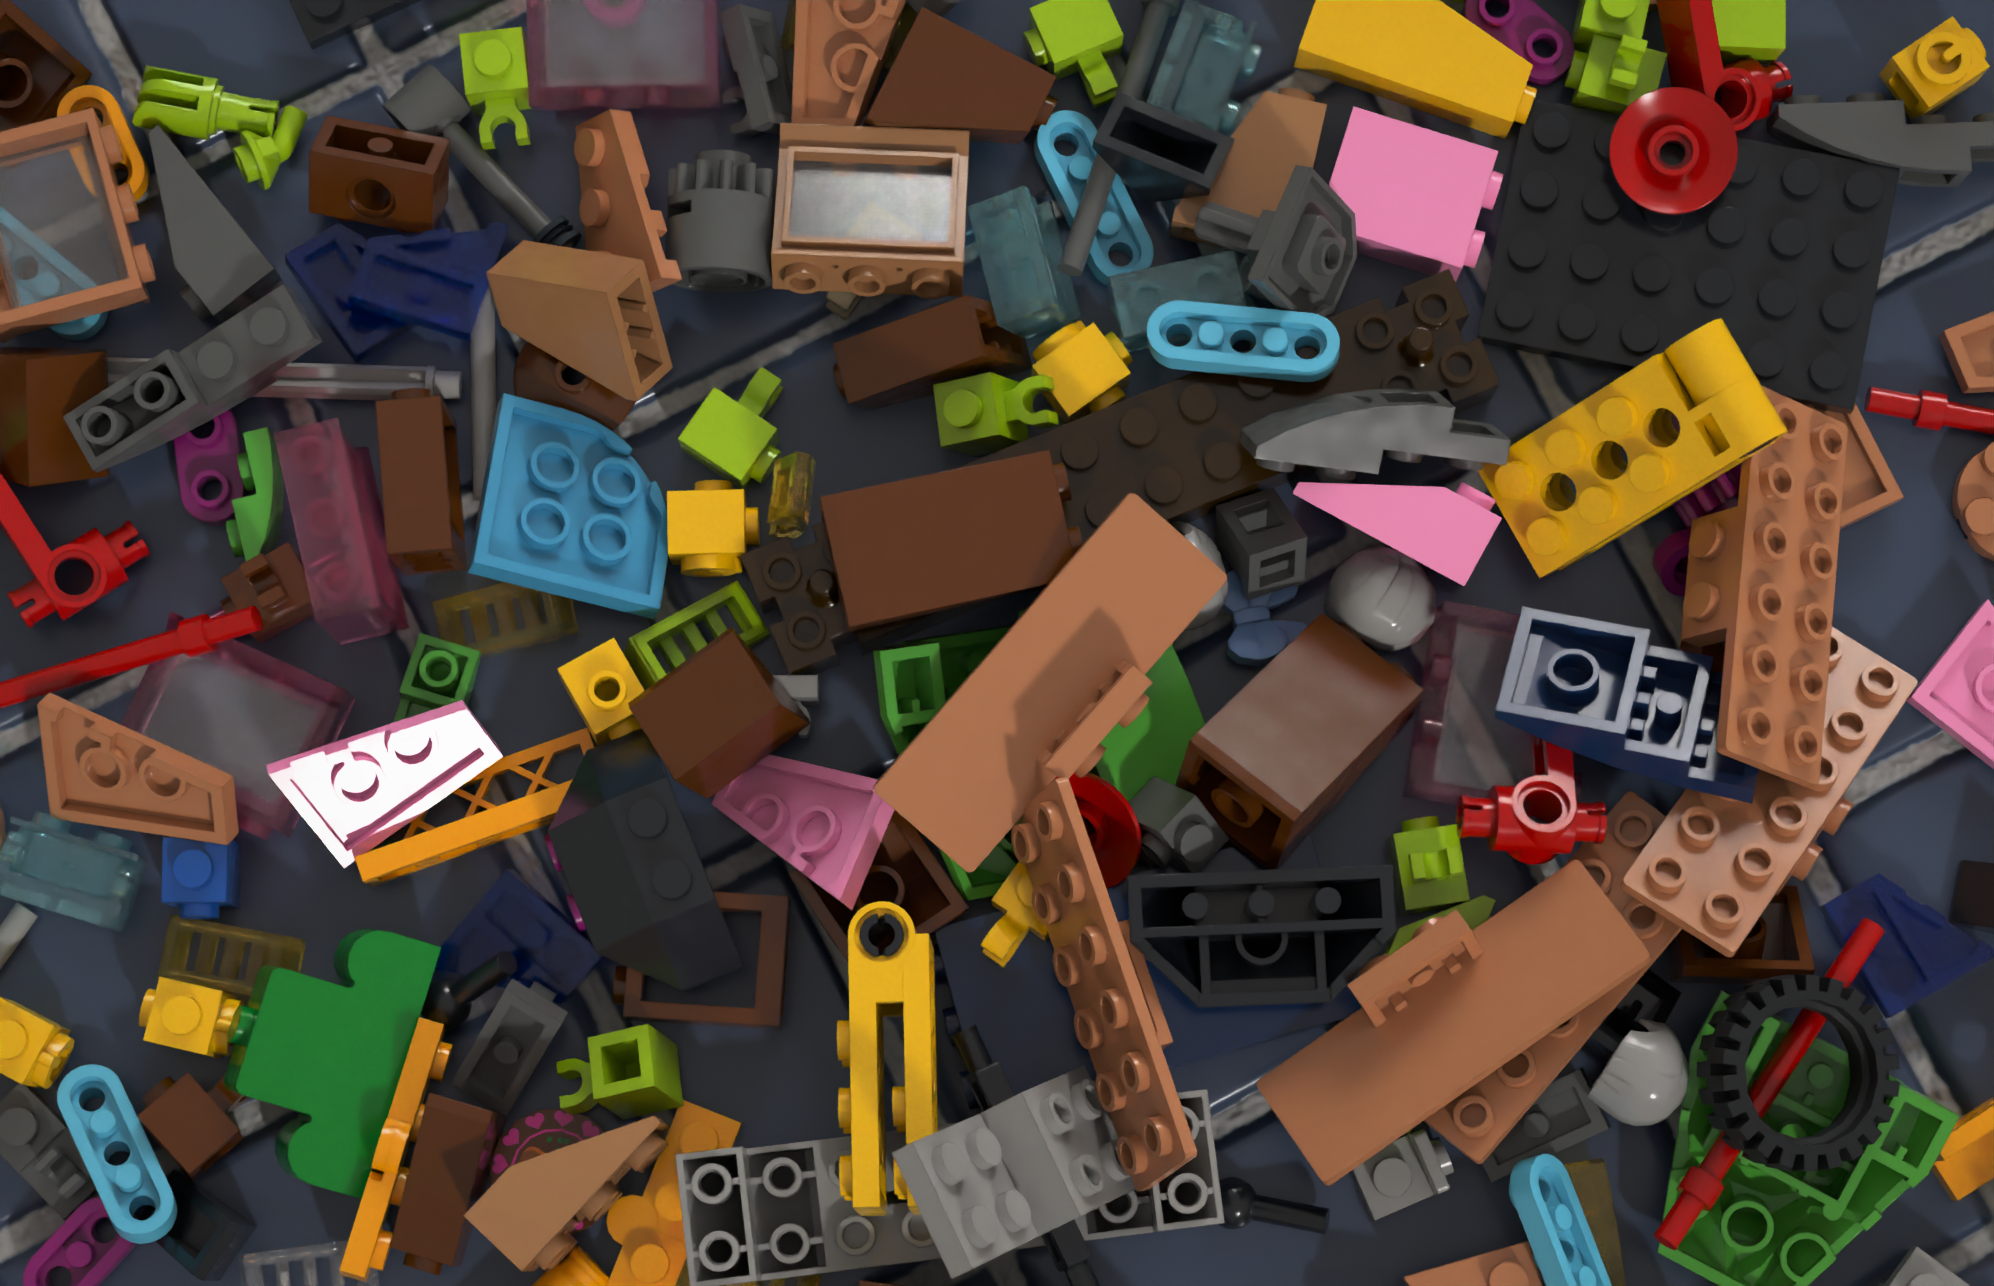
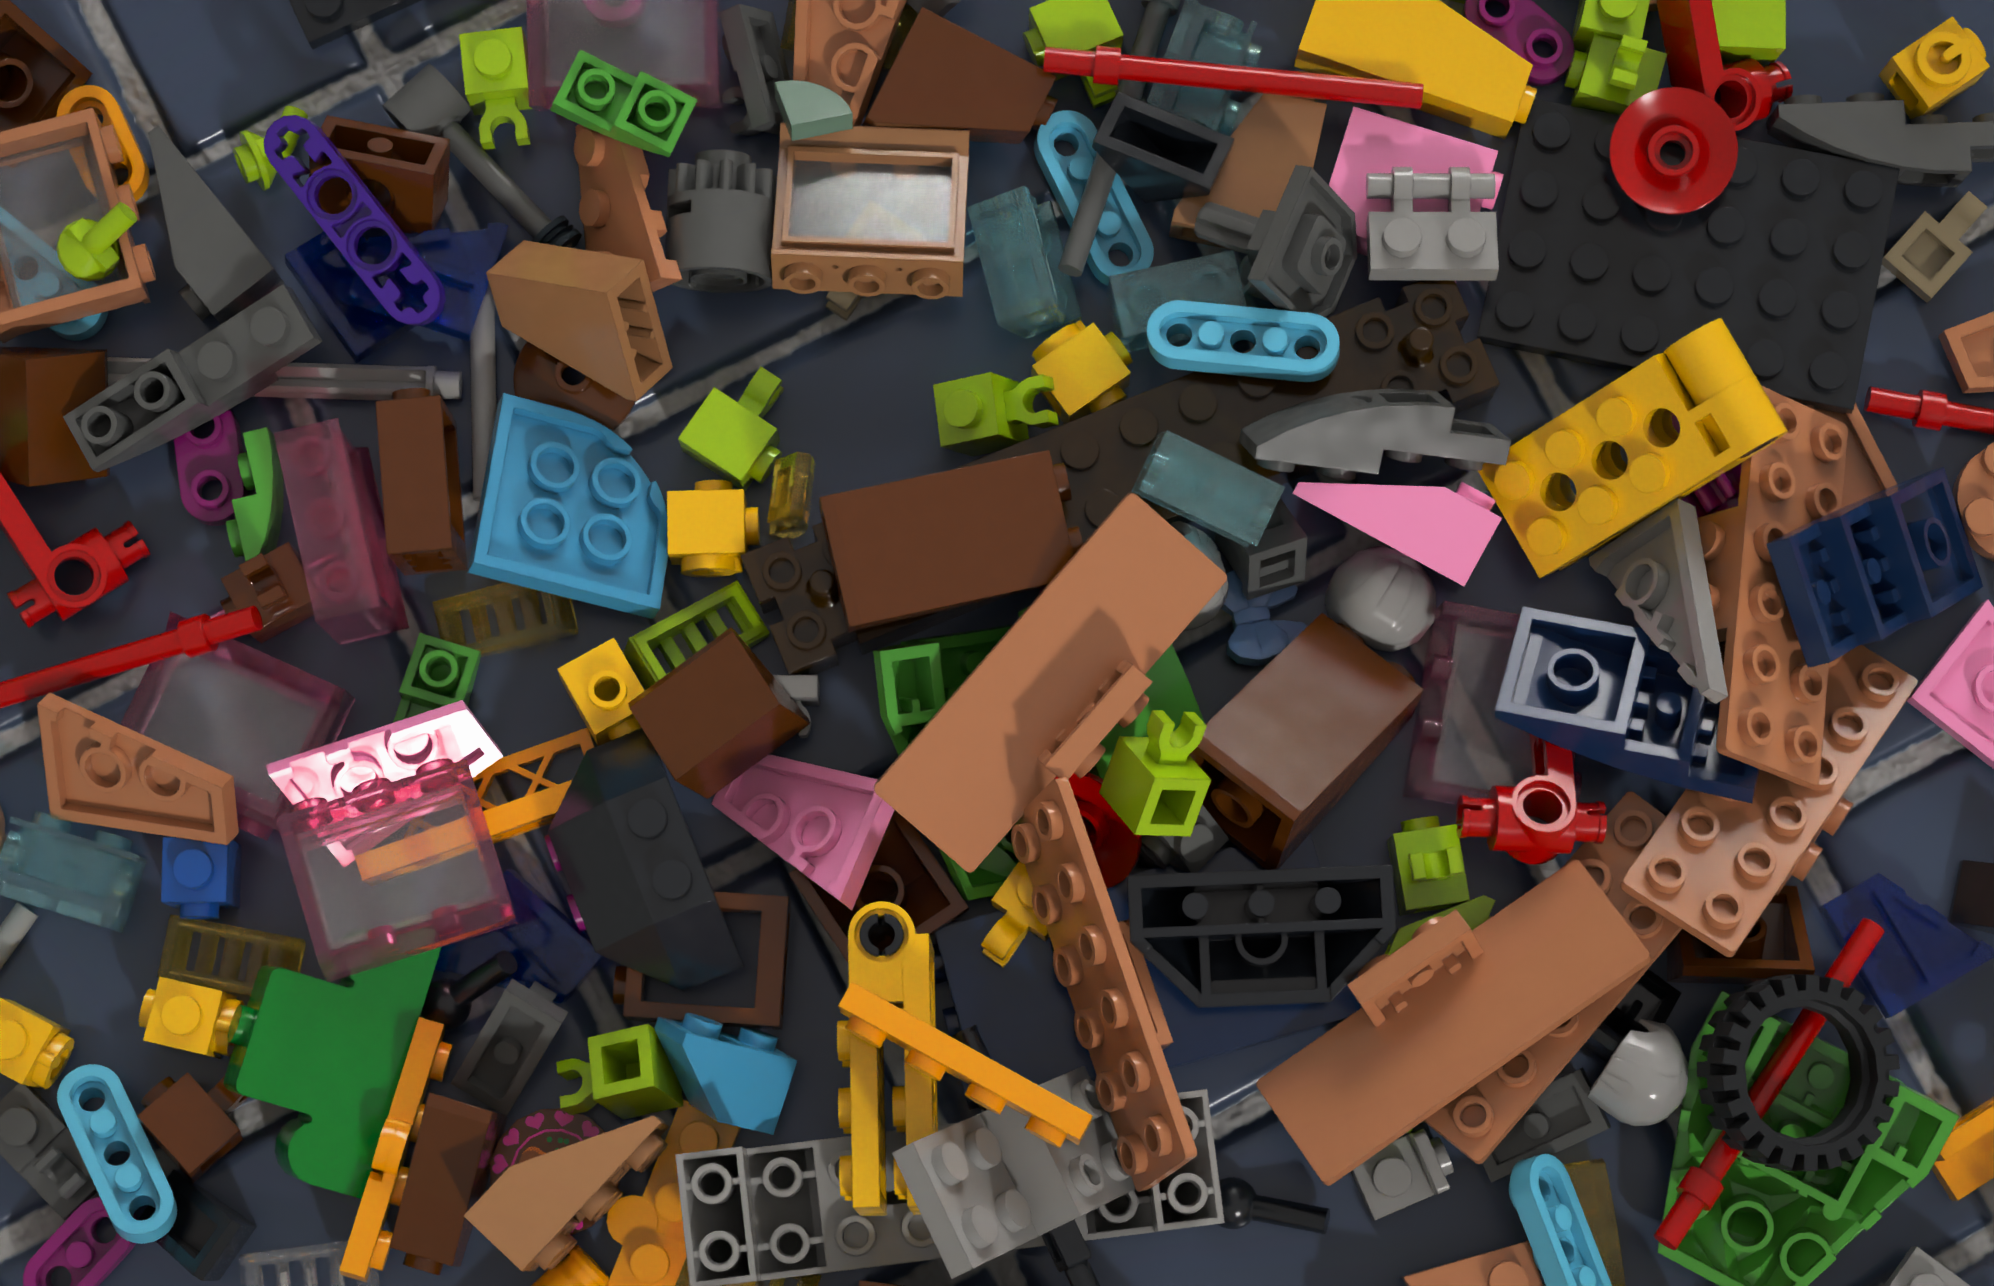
lime arm [132,65,280,140] -> none
reddish brown slope [833,295,1032,409] -> none
none -> lime plate [56,202,137,281]
none -> dark purple beam [264,115,446,326]
none -> window [276,758,517,982]
none -> bright green slope [550,49,698,157]
none -> dark azure slope [654,1013,798,1135]
none -> sand green tile [774,80,853,141]
none -> light orange plate [838,982,1093,1148]
none -> red bar [1043,45,1424,109]
none -> lime brick [1099,710,1211,837]
none -> clear light blue hinge [1131,430,1285,548]
none -> light grey plate [1366,167,1499,281]
none -> light grey wing [1589,498,1728,704]
none -> dark blue slope [1766,467,1983,668]
none -> dark tan plate [1882,191,1988,303]

